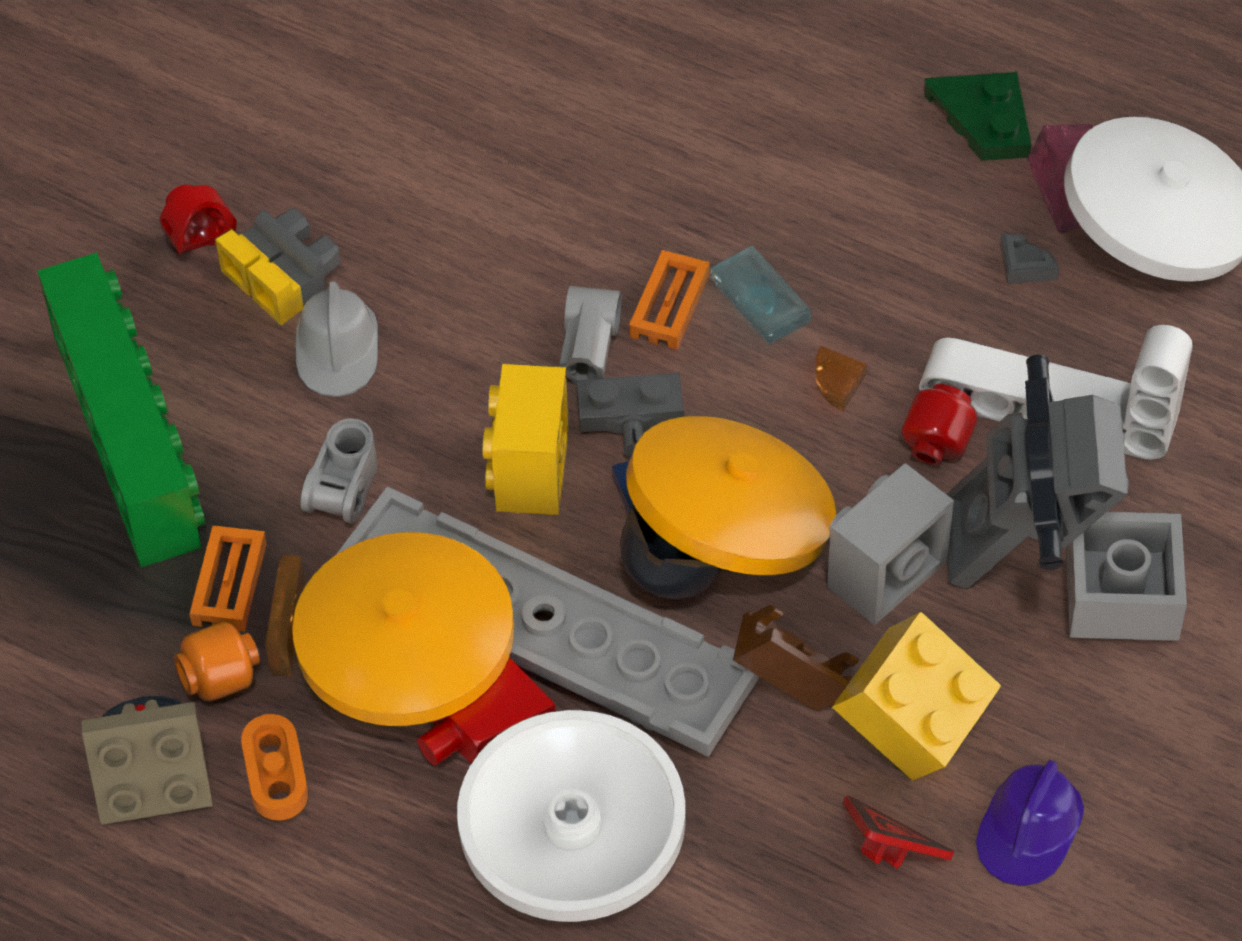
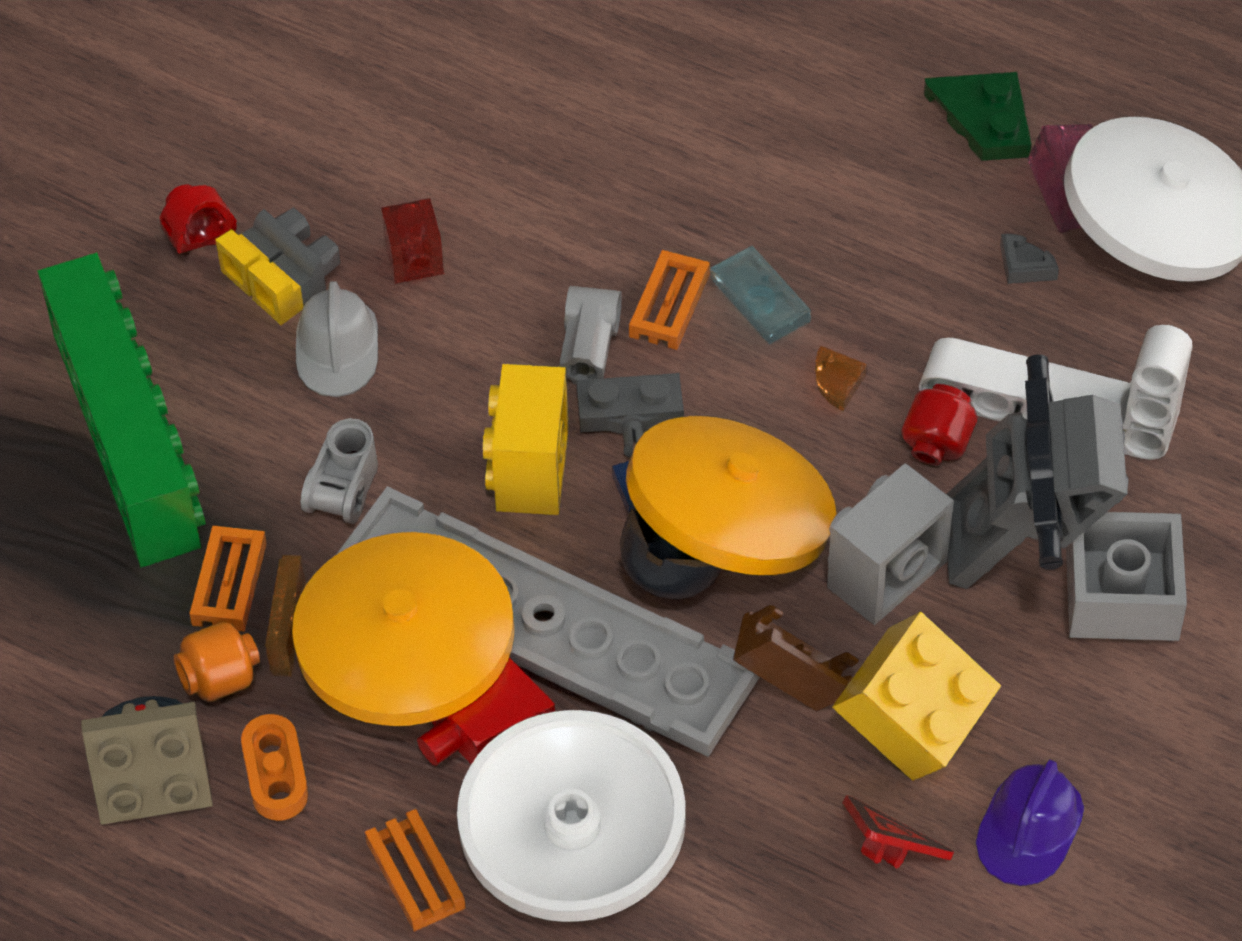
none -> orange tile [365,809,466,932]
none -> clear red brick [381,198,444,284]

